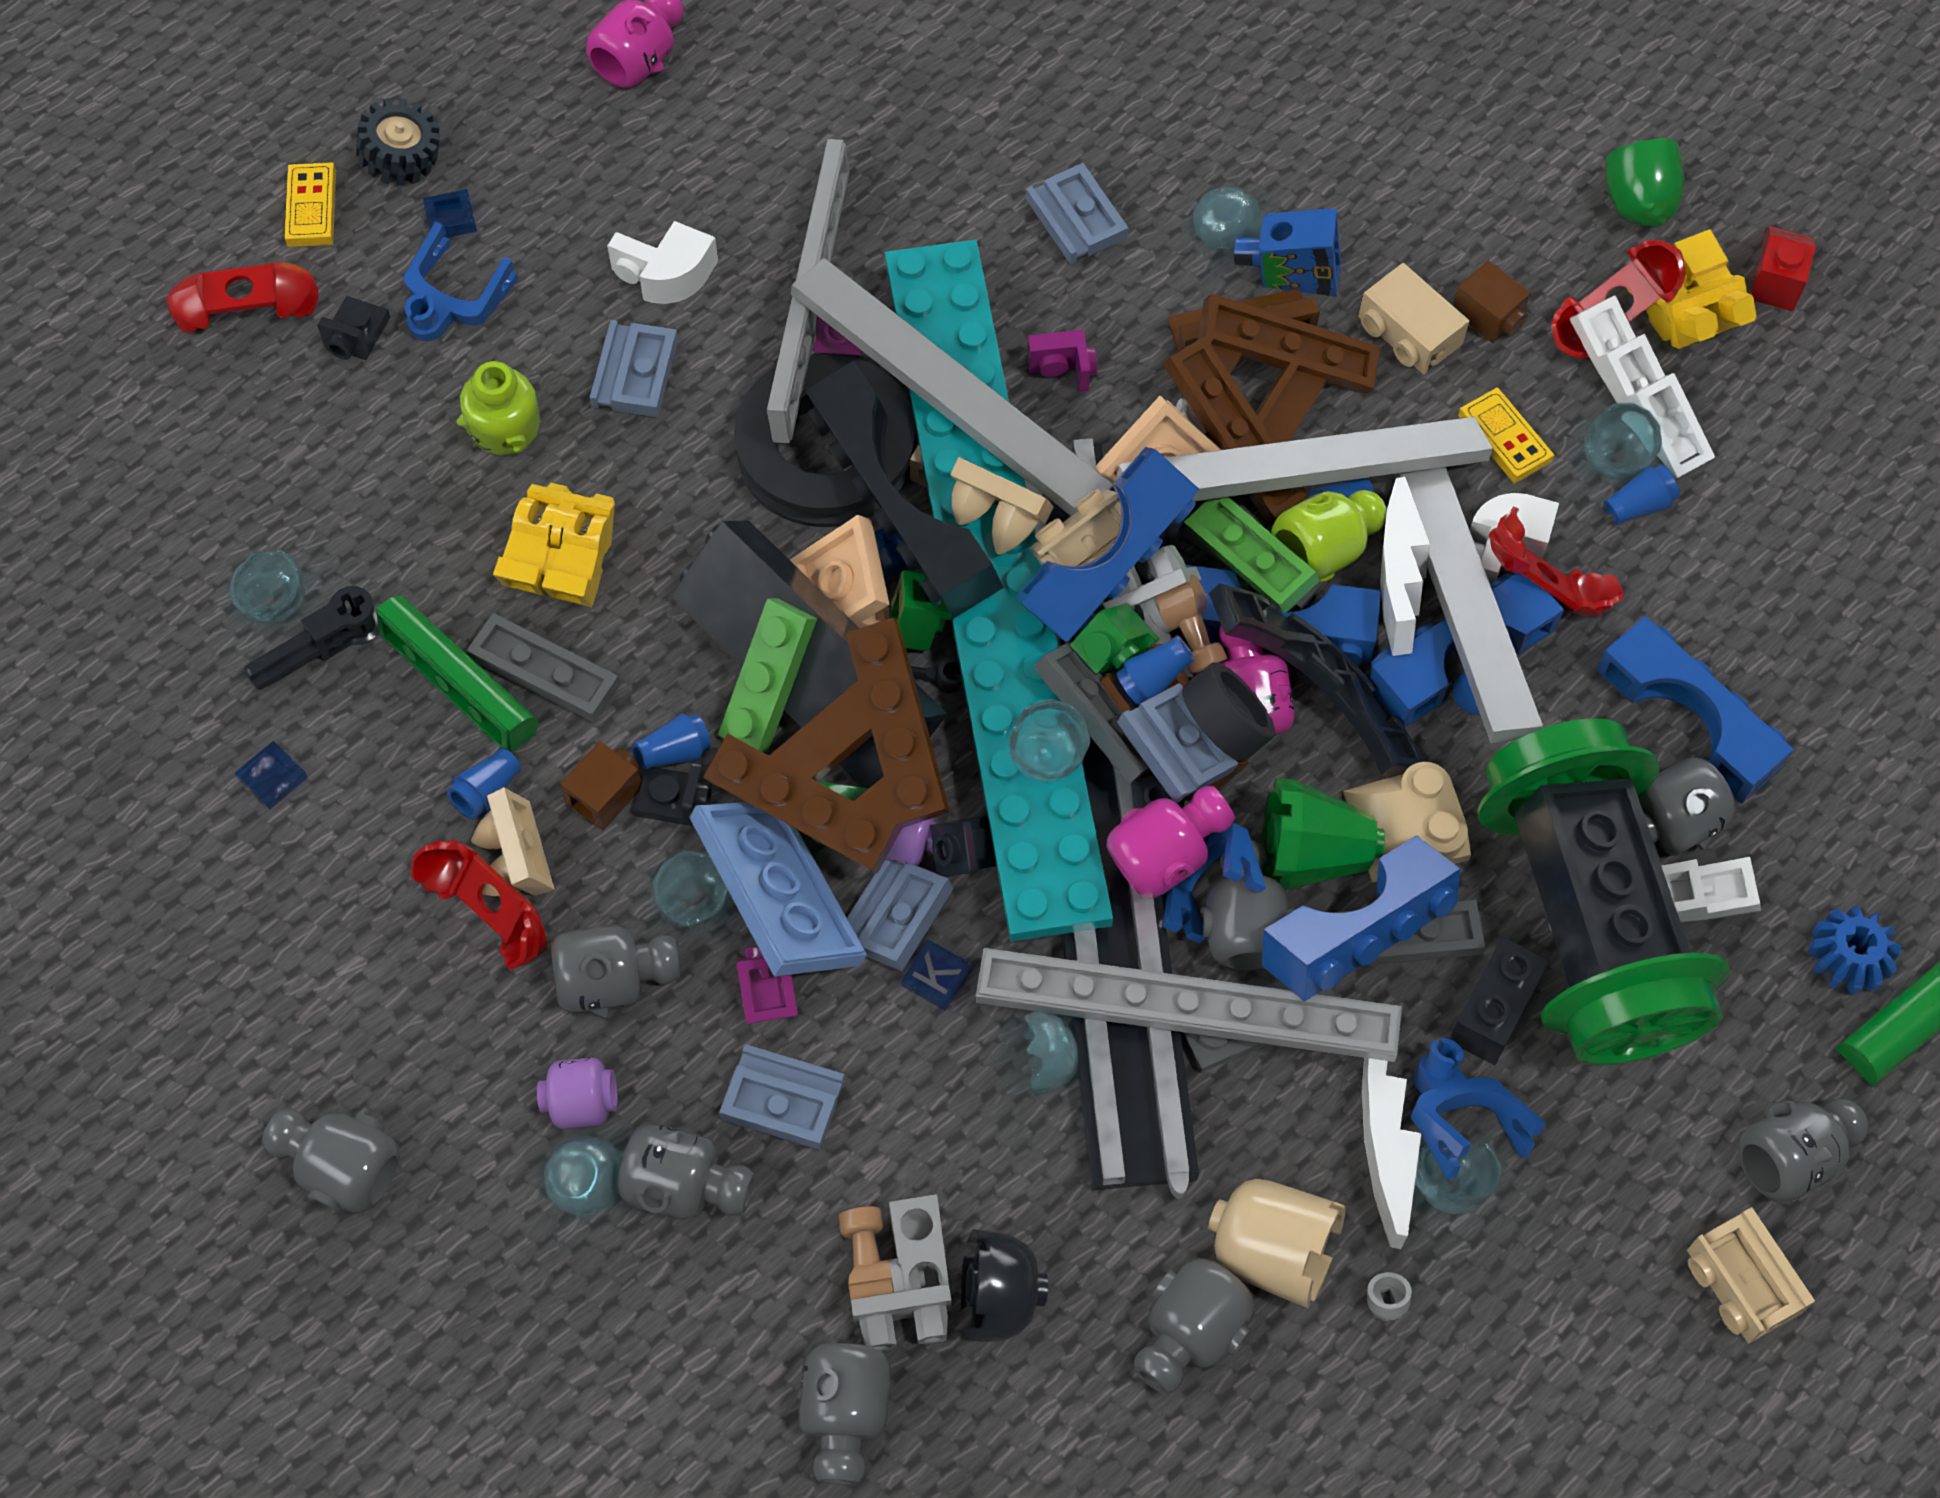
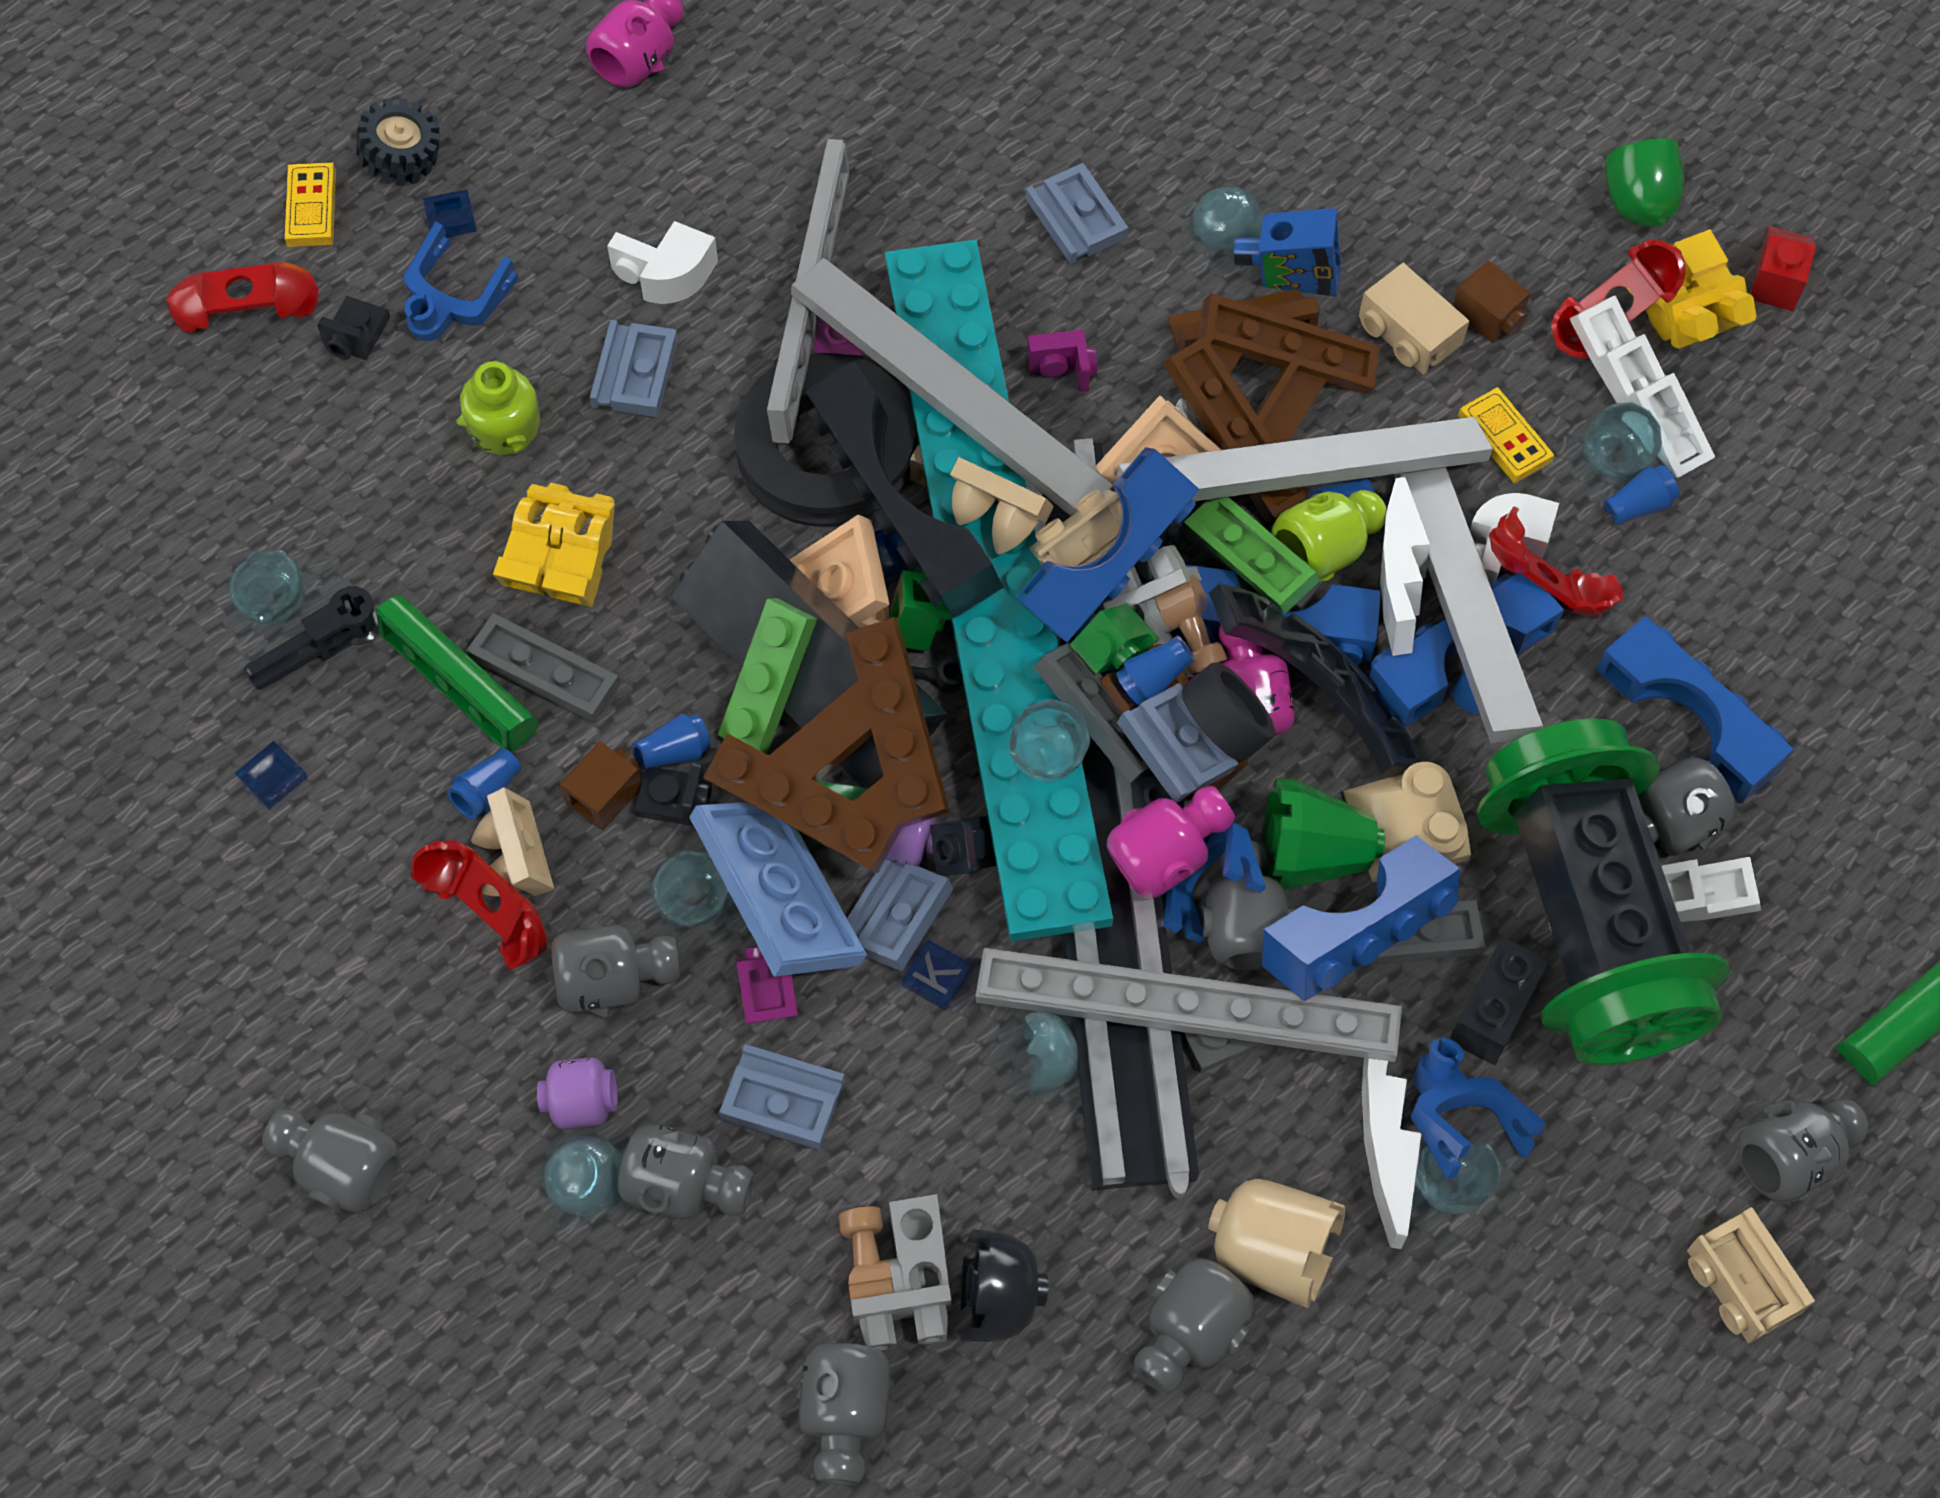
light grey hinge [1367,1272,1412,1321] -> none
blue gear [1808,905,1902,996] -> none

